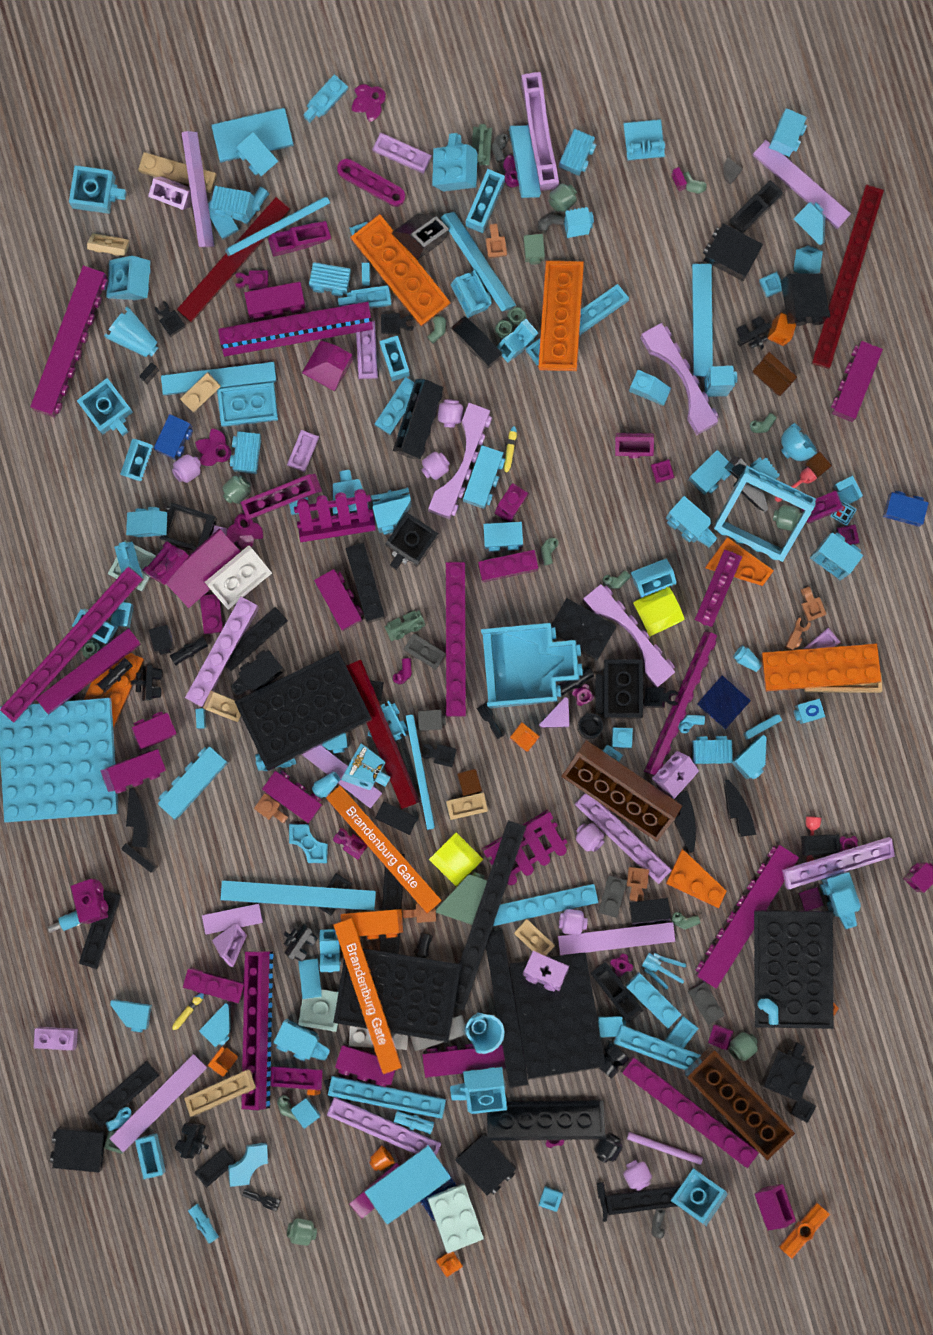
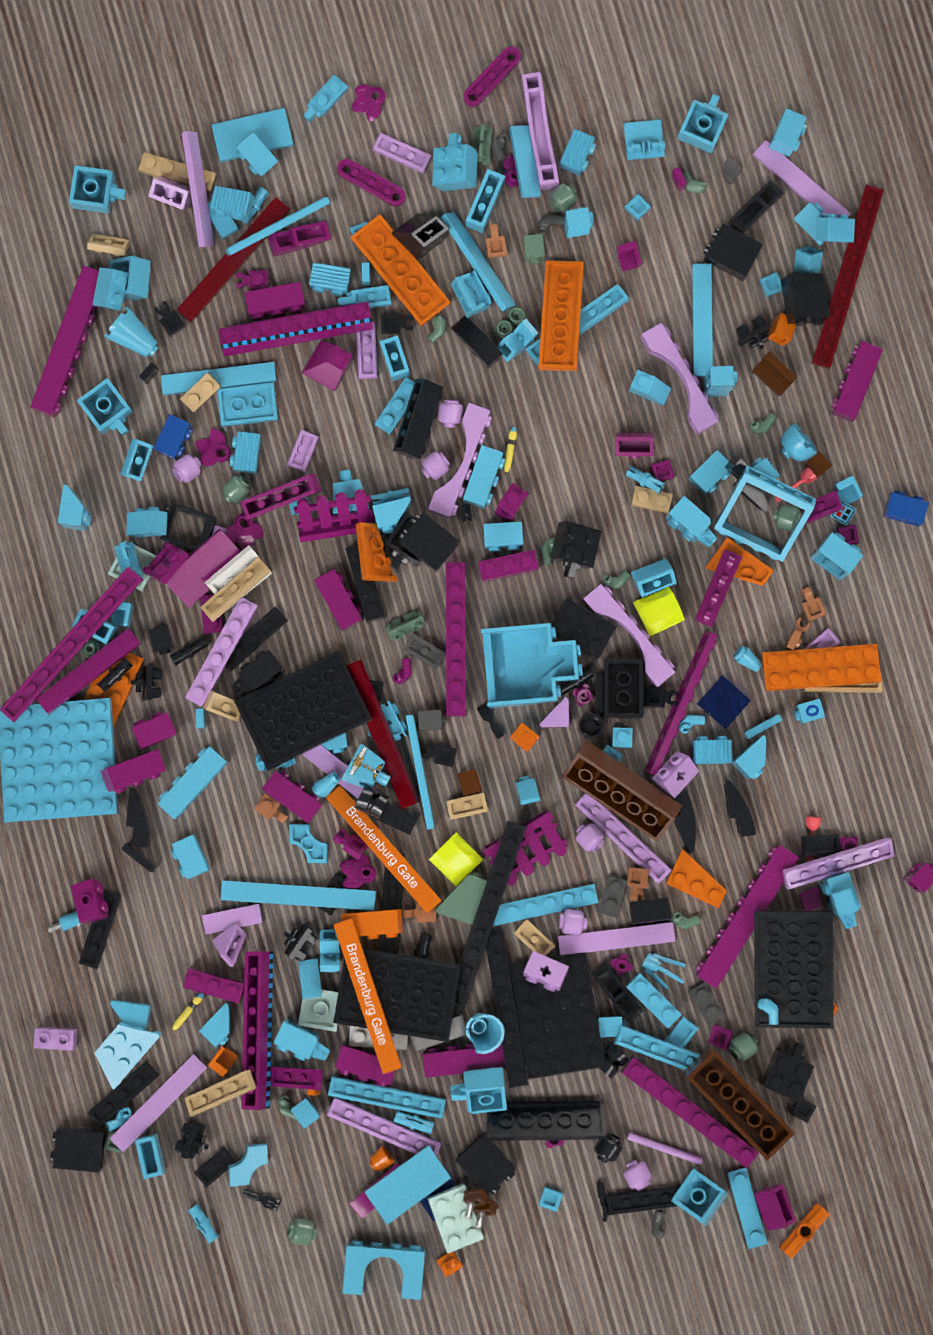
none -> medium azure slope [58,485,92,531]
none -> medium azure brick [92,268,128,311]
none -> medium azure wing [95,1022,161,1089]
none -> medium azure brick [171,835,211,880]
none -> tan plate [200,557,271,622]
none -> magenta plate [339,854,377,889]
none -> medium azure arch [343,1240,425,1300]
none -> black wheel [355,786,389,819]
none -> orange wing [356,522,398,582]
none -> black brick [399,512,460,573]
none -> black bush [461,504,472,522]
none -> reddish brown piece [463,1188,499,1229]
none -> magenta plate [464,46,521,107]
none -> medium azure slope [515,776,540,805]
none -> black hinge [551,521,602,579]
none -> magenta panel [616,241,642,272]
none -> medium azure tile [624,194,651,221]
none -> medium azure pin [626,465,665,494]
none -> tan plate [631,486,673,514]
none -> medium azure hinge [677,94,729,154]
none -> medium azure plate [727,1167,768,1249]
none -> medium azure brick [815,214,855,242]

